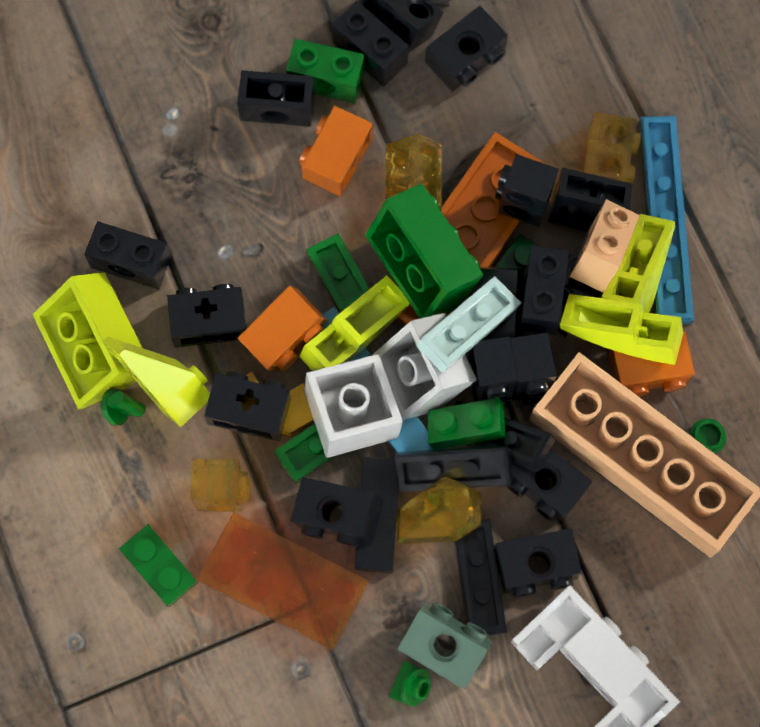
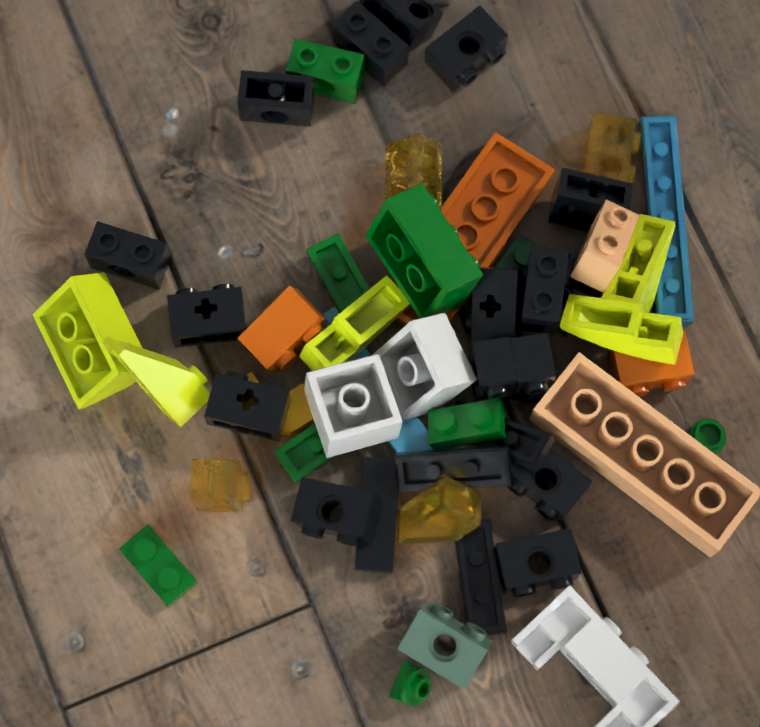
green plate [100,388,146,426] -> none
clear orange plate [197,512,369,652] -> none
orange brick [299,106,373,197] -> none
light aqua plate [416,276,521,373] -> none
black brick [495,154,559,227] -> none

